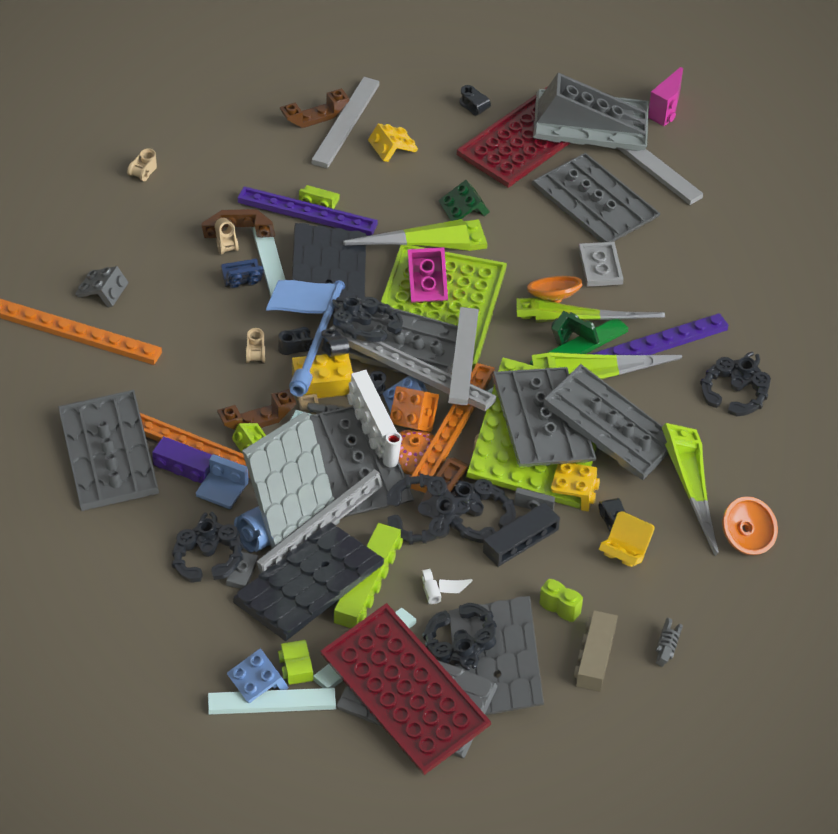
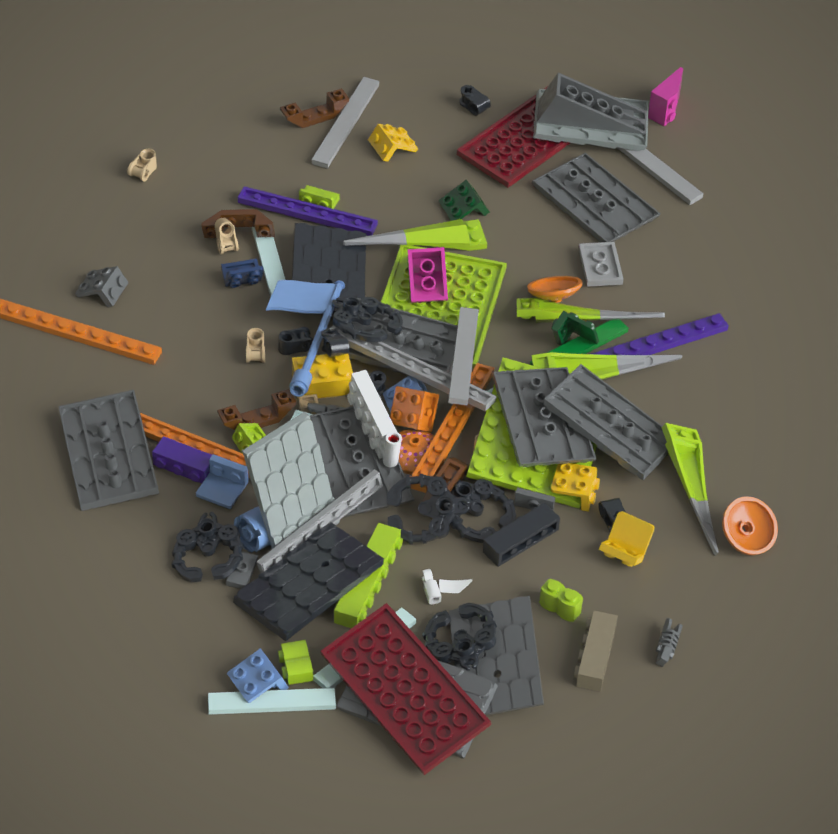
black piece [700,351,771,417] -> none

